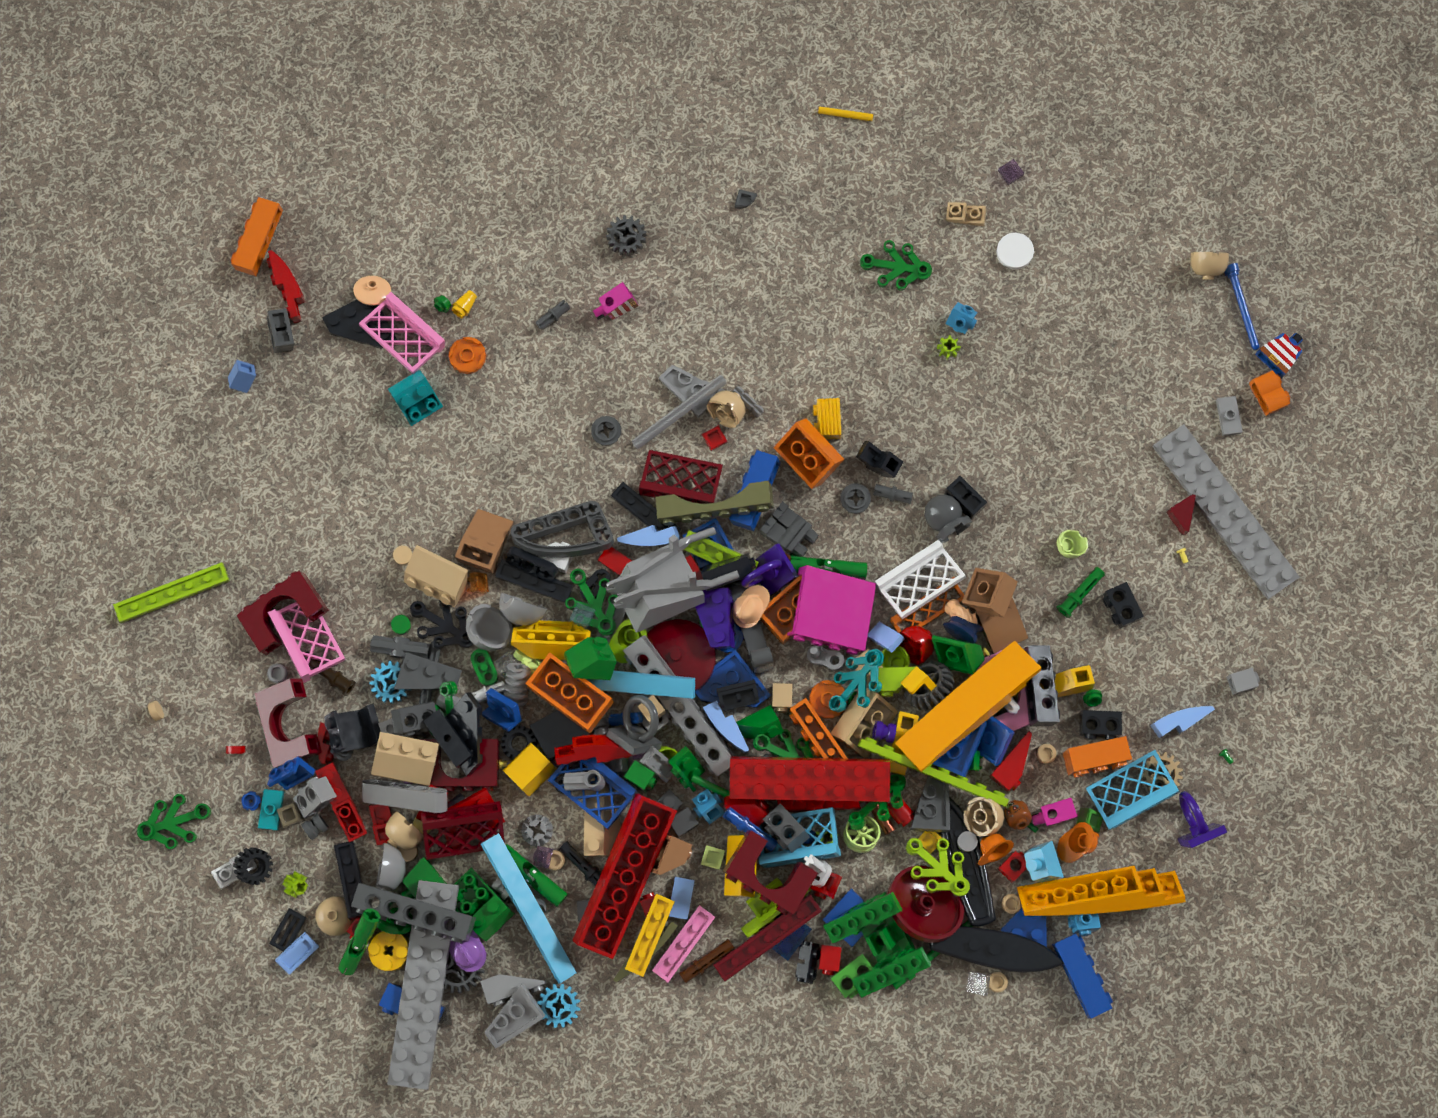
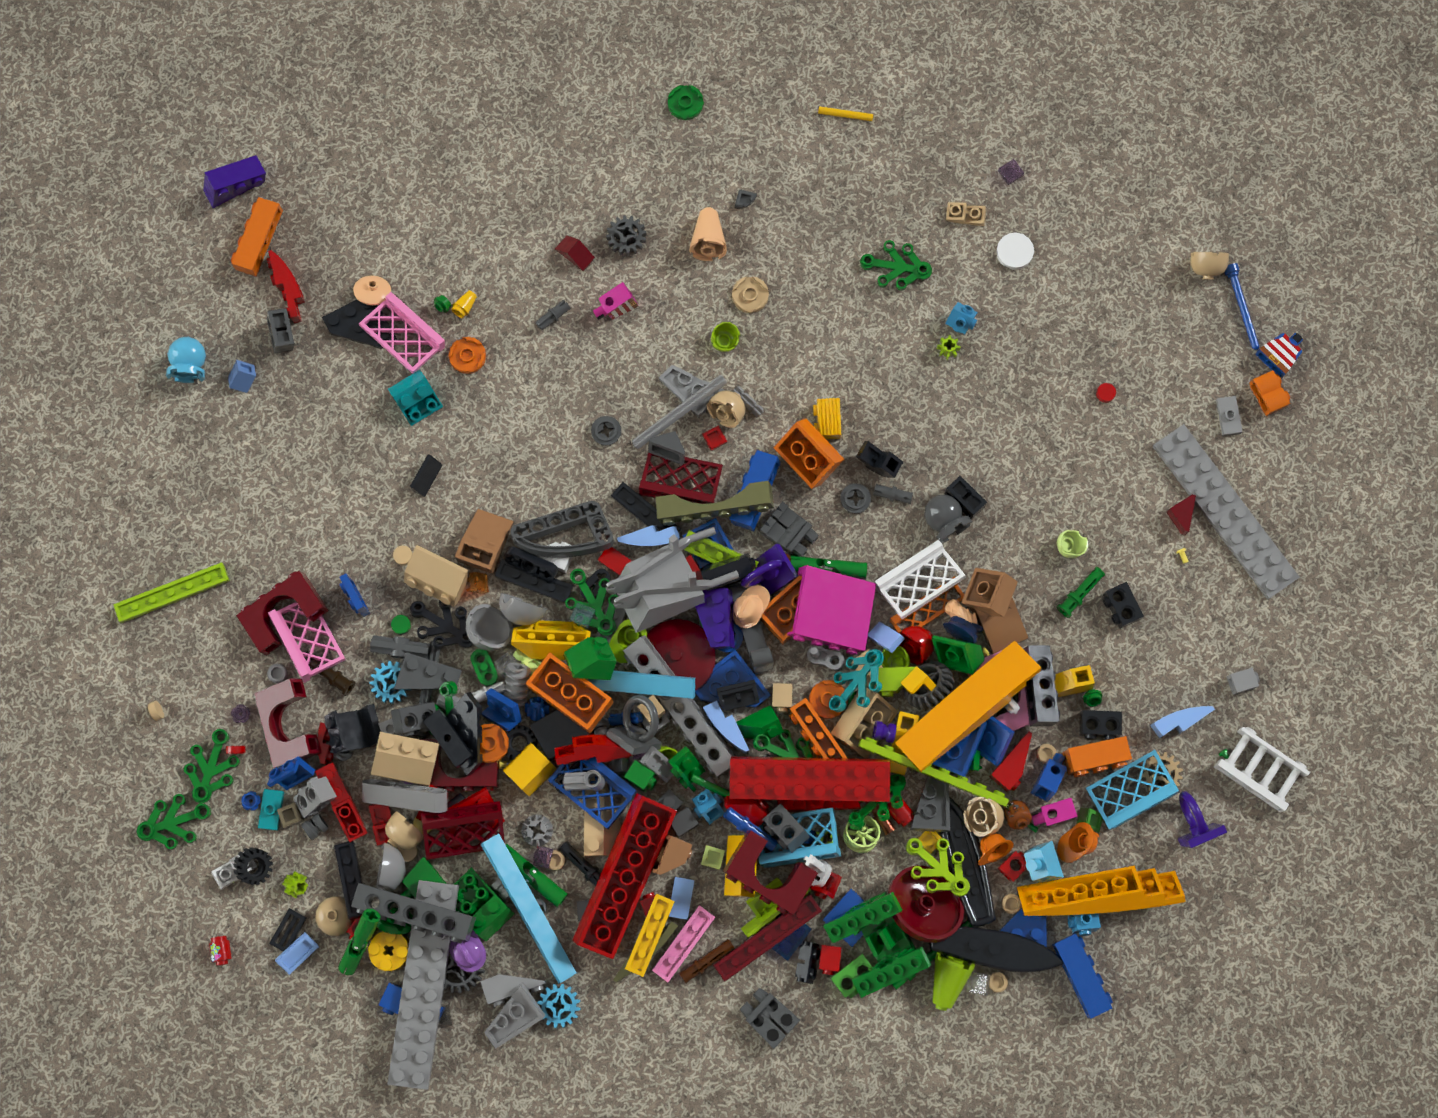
light grey tile [957,831,978,852] -> none
none -> medium azure tile [166,336,206,383]
none -> green plant [184,729,240,803]
none -> dark purple wedge [203,155,266,208]
none -> red brick [209,936,232,966]
none -> clear purple plate [231,704,250,723]
none -> blue plate [339,574,370,617]
none -> black slope [410,454,442,497]
none -> orange tile [480,724,509,763]
none -> blue gear [525,697,549,721]
none -> dark red slope [555,235,595,271]
none -> dark grey slope [648,431,685,465]
none -> green tile [667,85,704,120]
none -> light nougat cone [689,207,727,261]
none -> lime hair [711,322,740,352]
none -> tan tile [732,276,769,313]
none -> dark grey hips [740,988,800,1049]
none -> lime cone [932,952,975,1011]
none -> blue torso [1030,753,1067,802]
none -> red tile [1096,383,1116,403]
none -> white fence [1214,727,1310,812]

